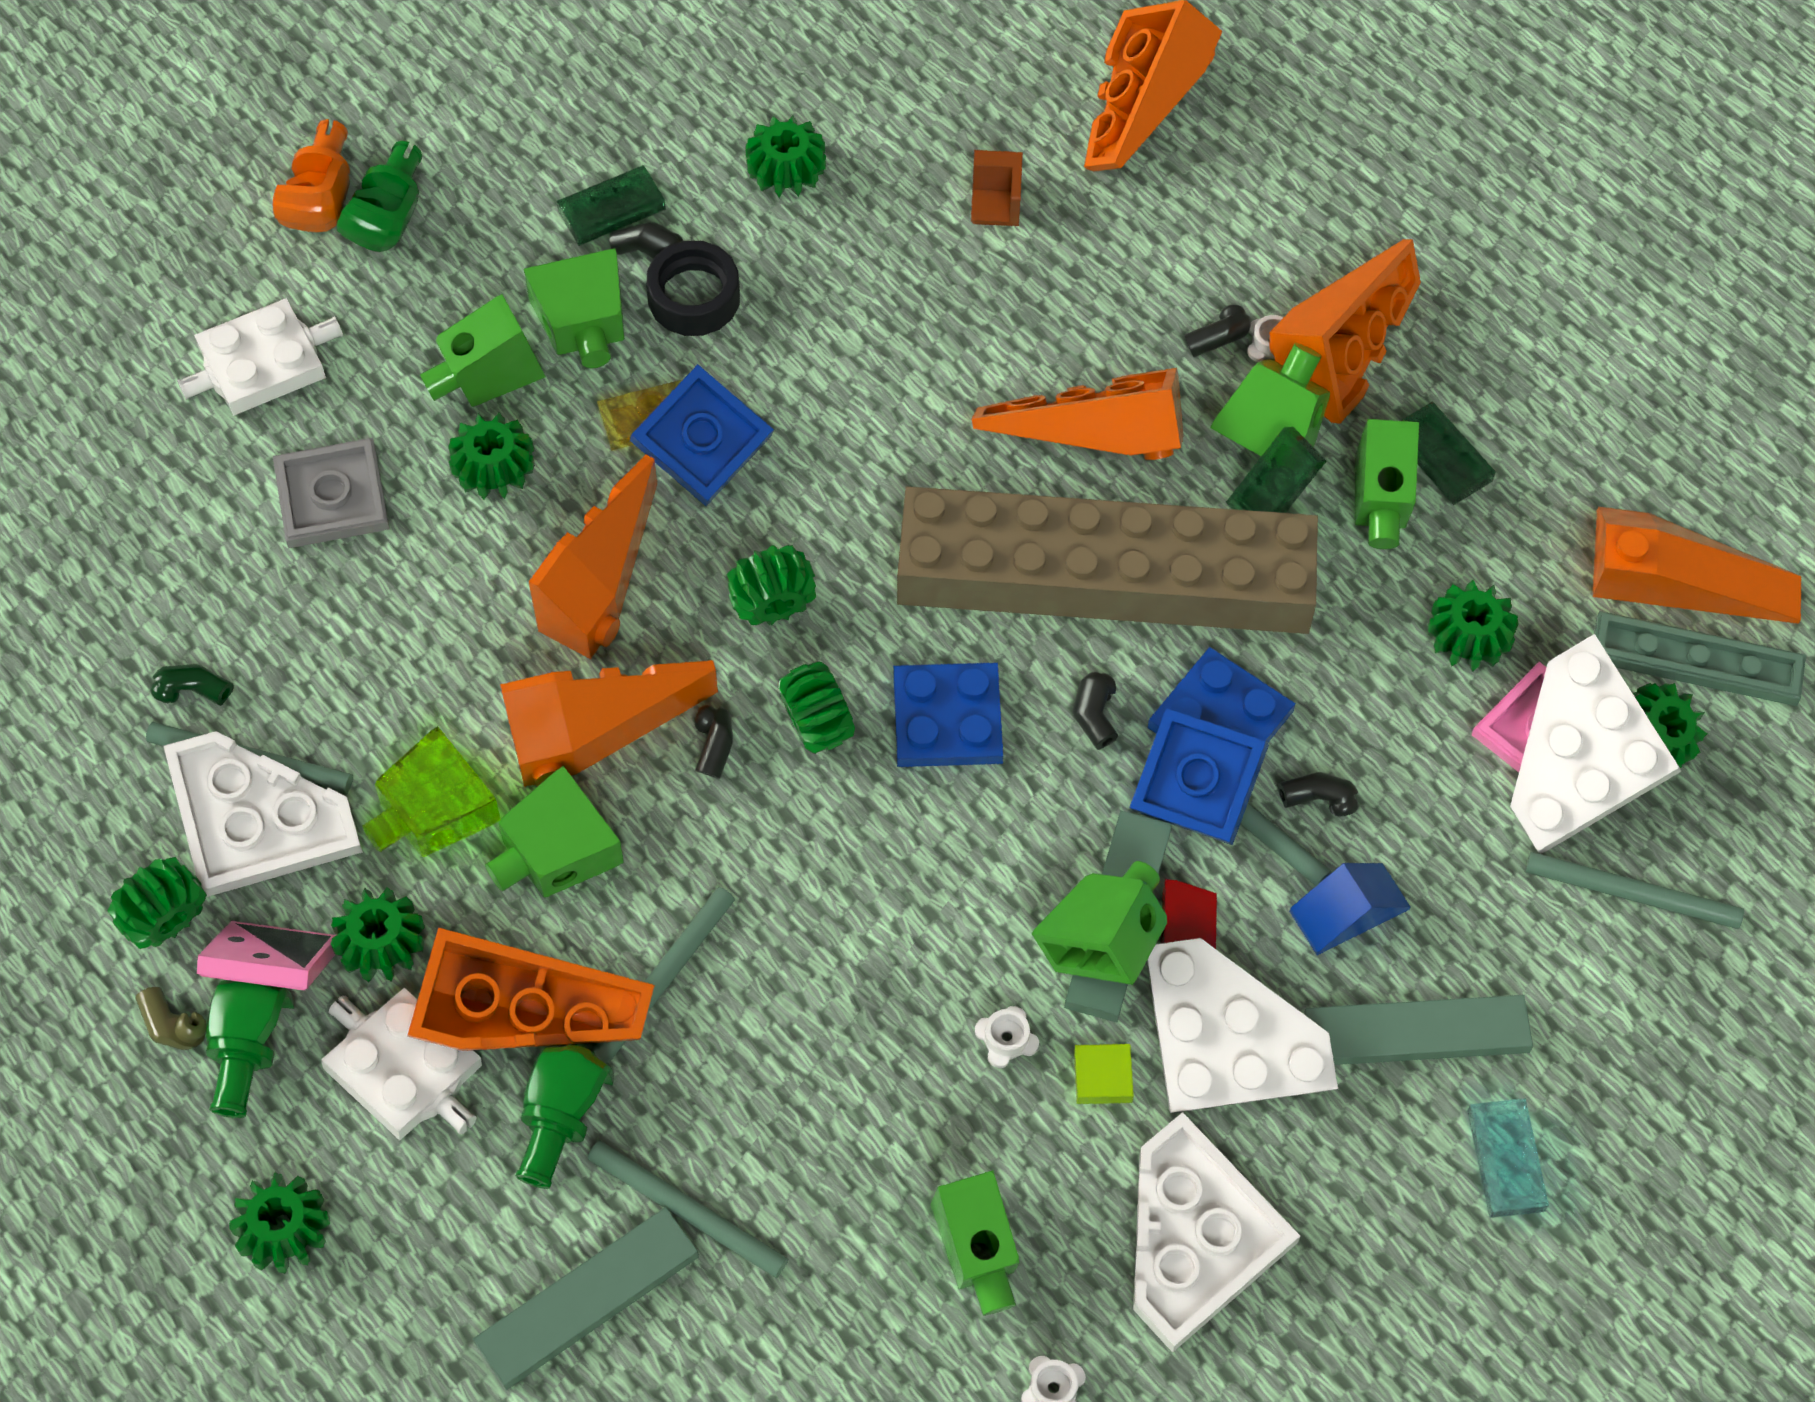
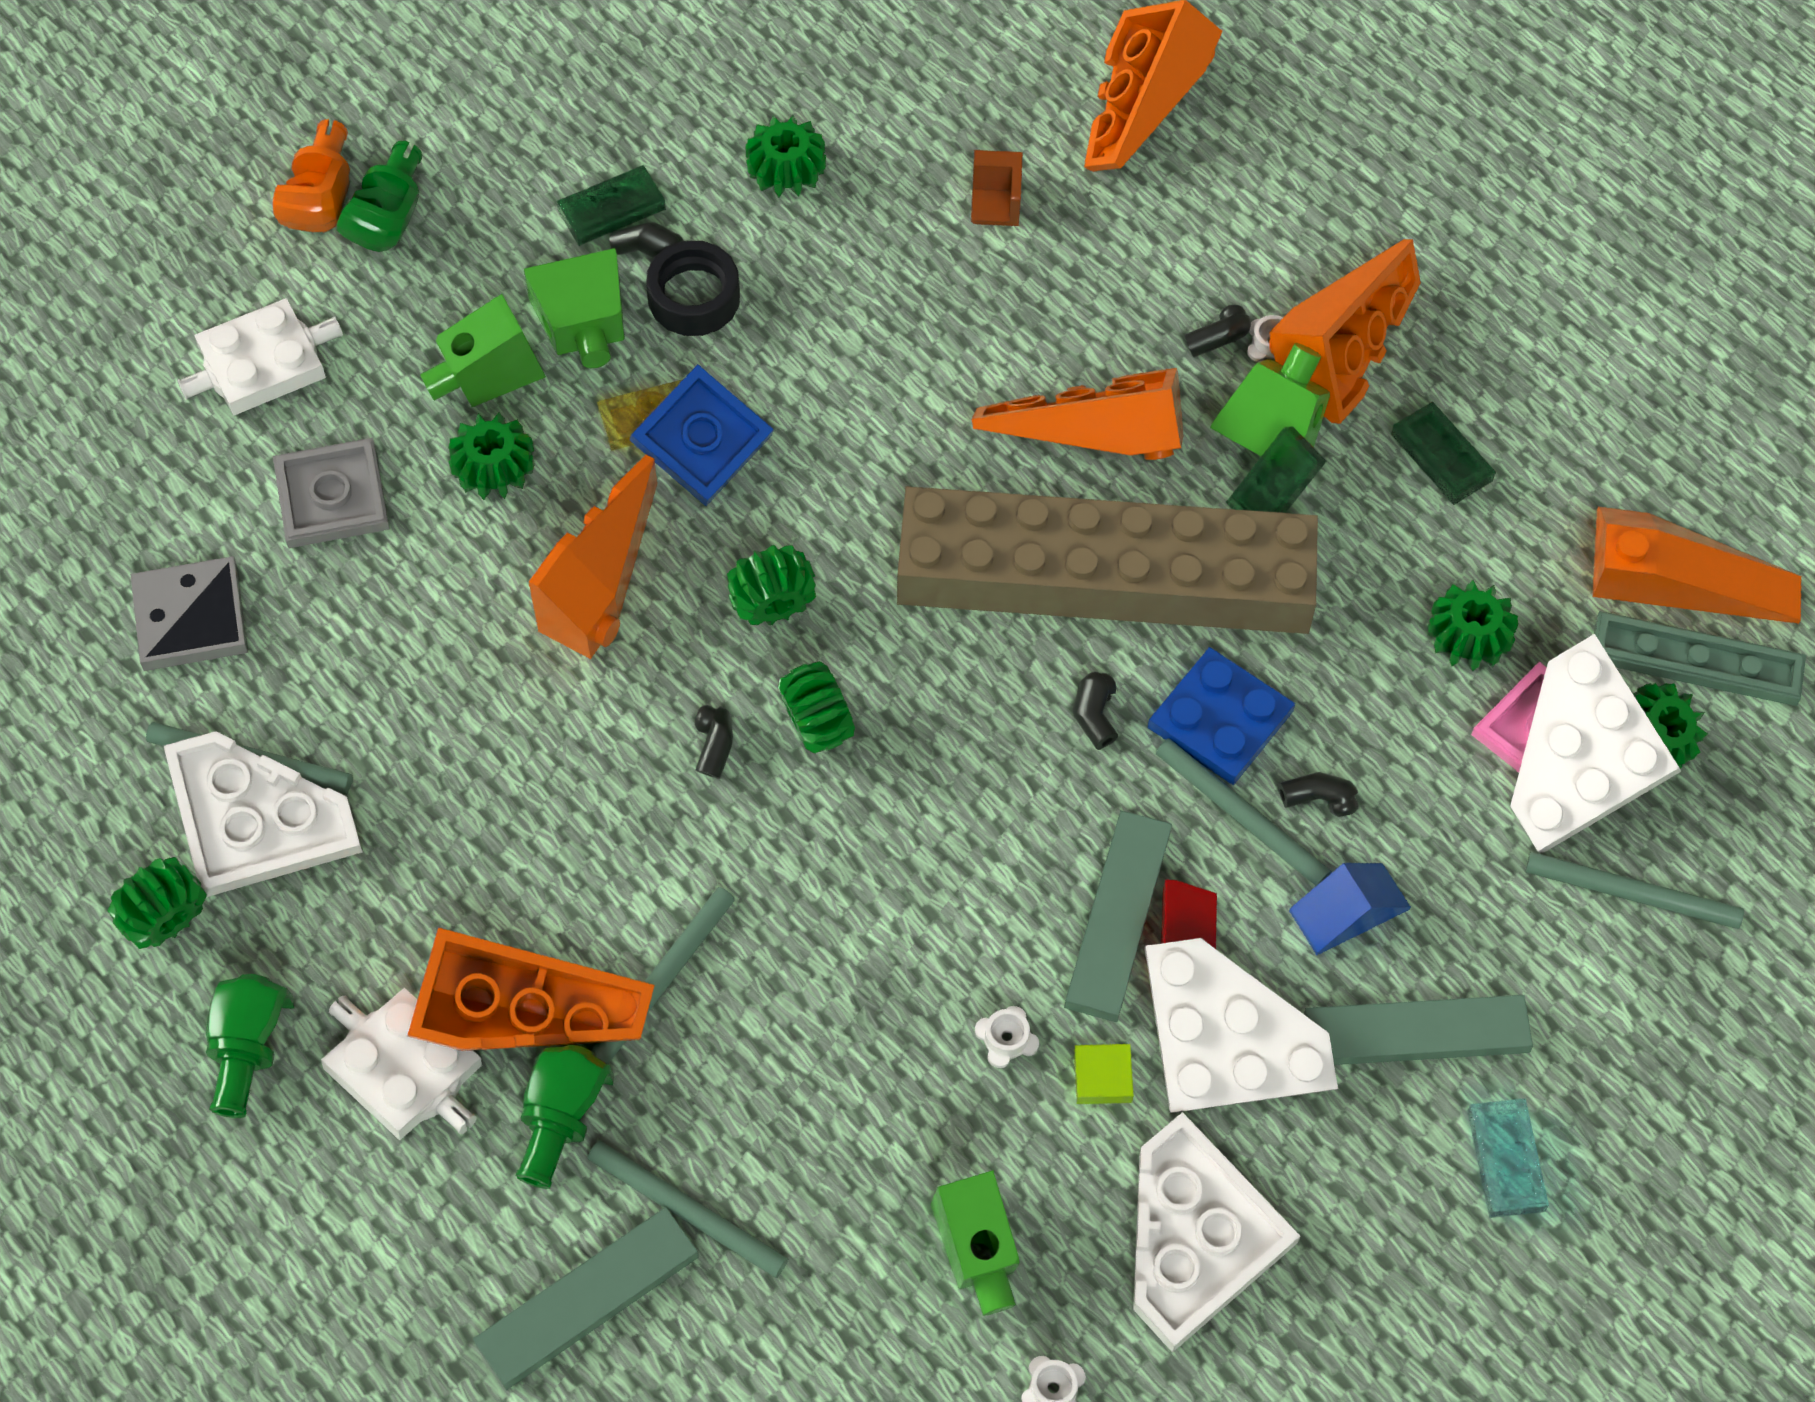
olive arm [135,987,207,1050] -> none
dark green arm [150,664,234,706] -> none
bright pink tile [197,921,336,991] -> none
green gear [229,1172,330,1274] -> none
green gear [331,887,425,983] -> none
clear neon green torso [362,726,501,857] -> none
bright green torso [485,766,624,898] -> none
orange wedge [500,660,718,787] -> none
blue plate [893,663,1003,767] -> none
bright green torso [1031,861,1167,985] -> none
blue plate [1129,708,1269,845] -> none
bright green torso [1355,419,1419,549] -> none
none -> light grey tile [130,556,248,671]

